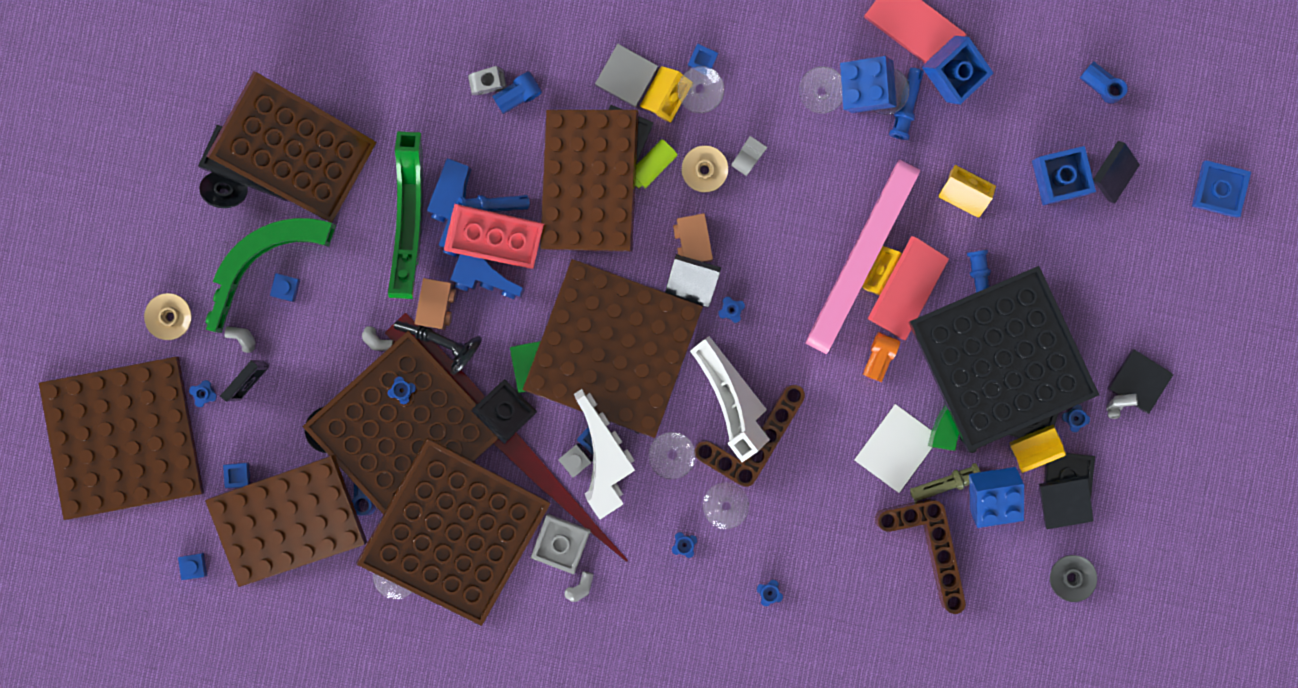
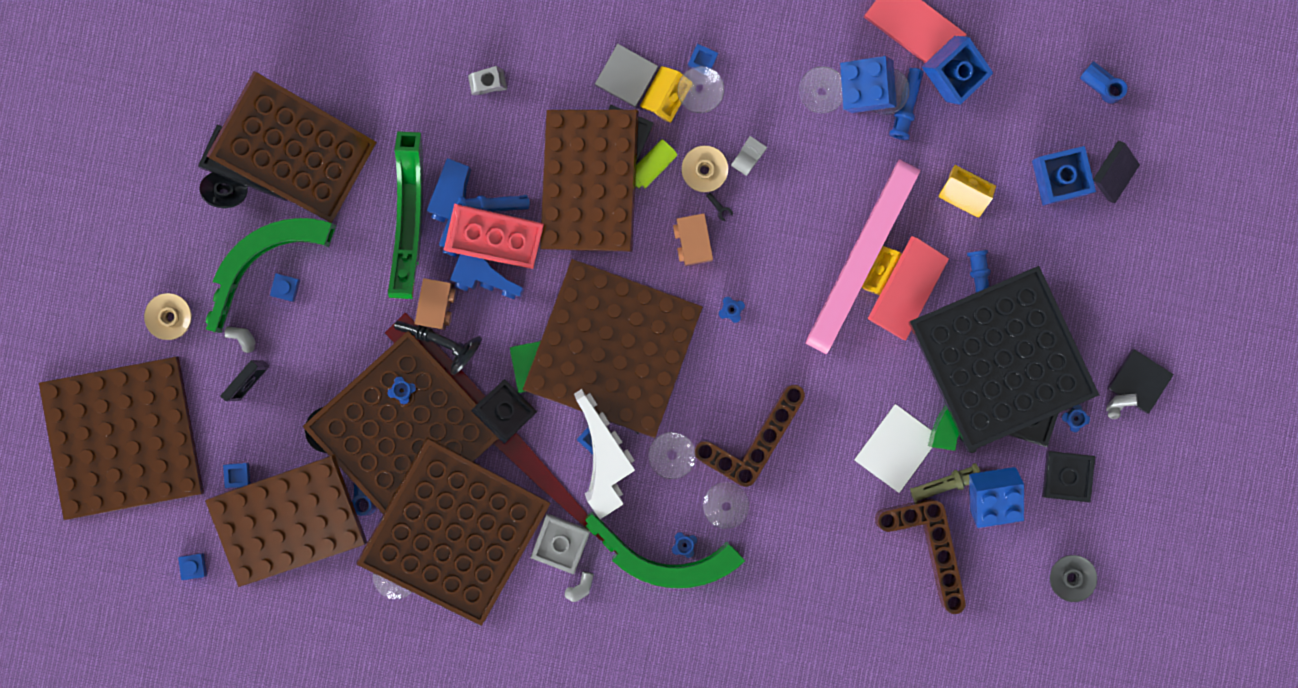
blue plate [189,380,217,407] -> none
light grey arm [362,326,394,351] -> none
blue piece [492,72,542,114] -> none
light grey brick [558,443,592,478] -> none
tile [665,254,721,307] -> none
white arch [690,336,770,462] -> none
blue plate [756,580,783,606] -> none
orange piece [862,332,900,382] -> none
yellow panel [1009,424,1066,473] -> none
black tile [1039,476,1094,529] -> none
blue plate [1192,160,1251,218] -> none
none -> green arch [585,511,745,588]
none -> black hand [706,192,733,221]

